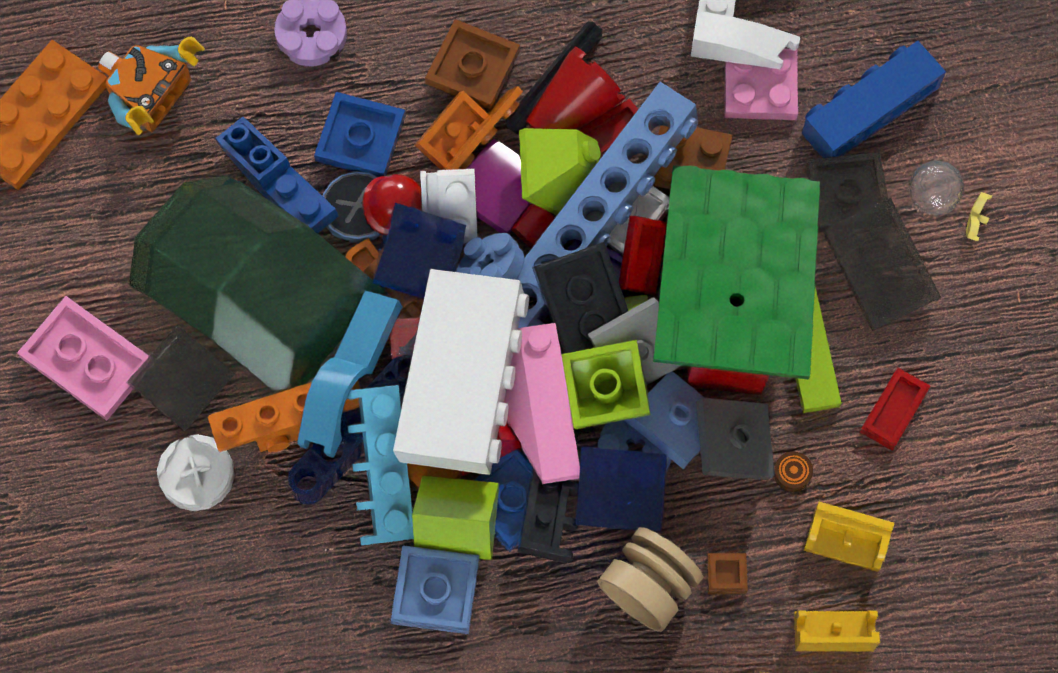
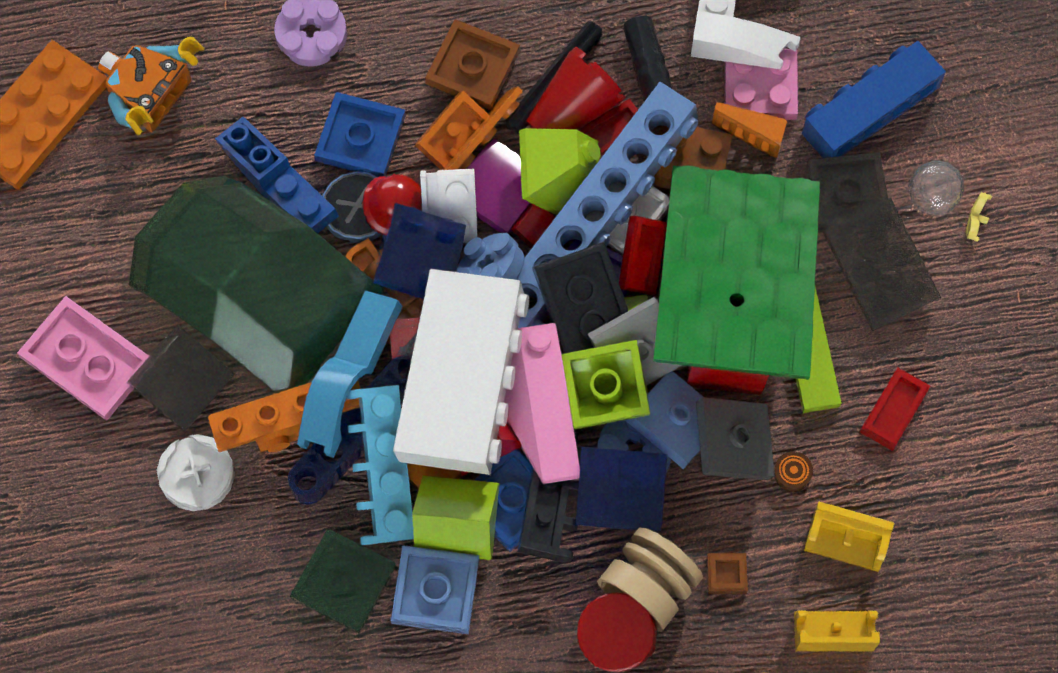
none -> clear green plate [290,529,396,634]
none -> red tile [577,592,657,672]
none -> black axle [623,16,672,102]
none -> orange slope [712,102,787,158]

